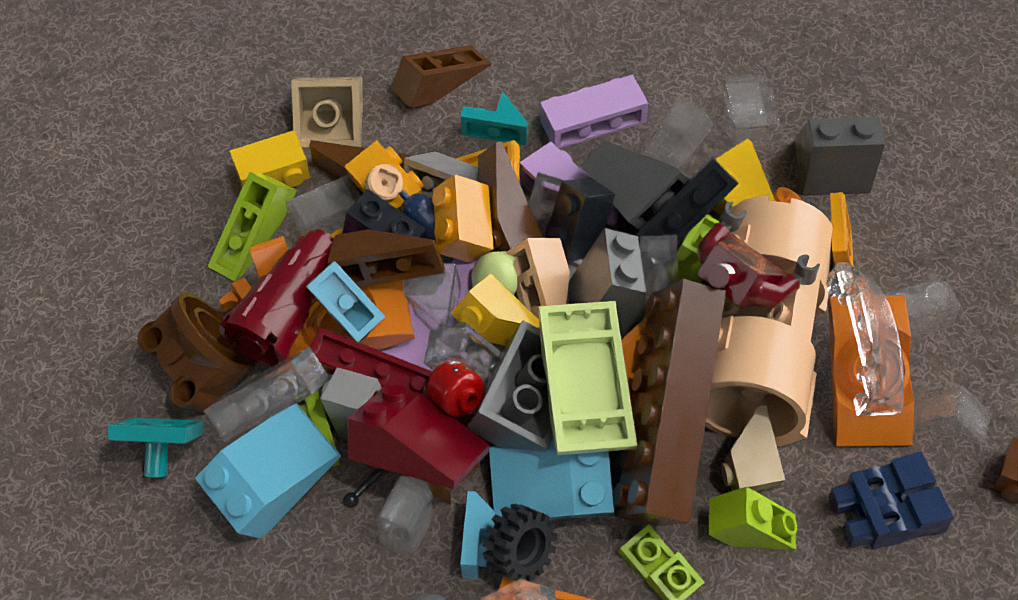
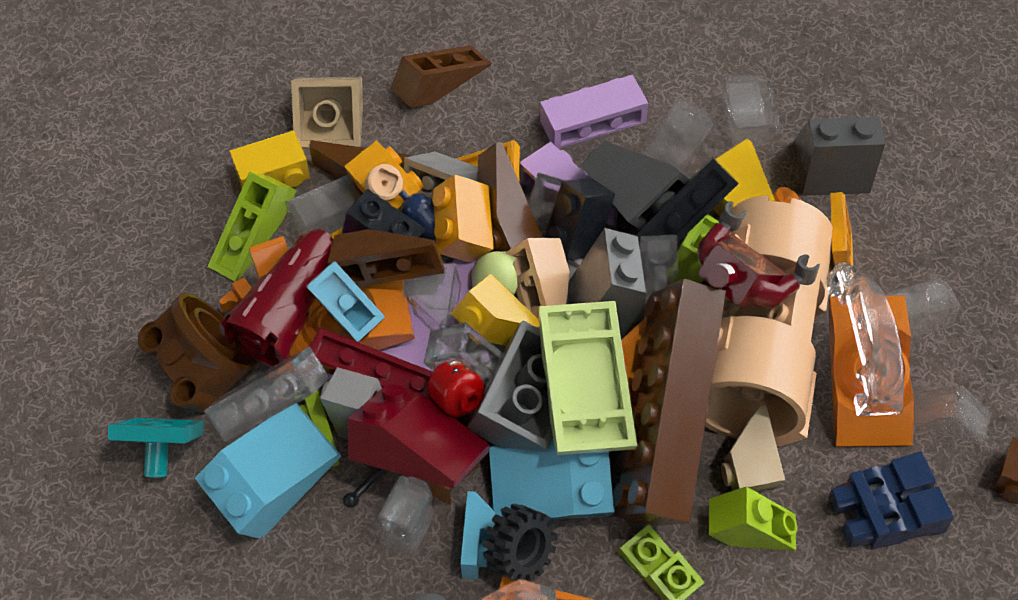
teal slope [460,93,527,146] -> none

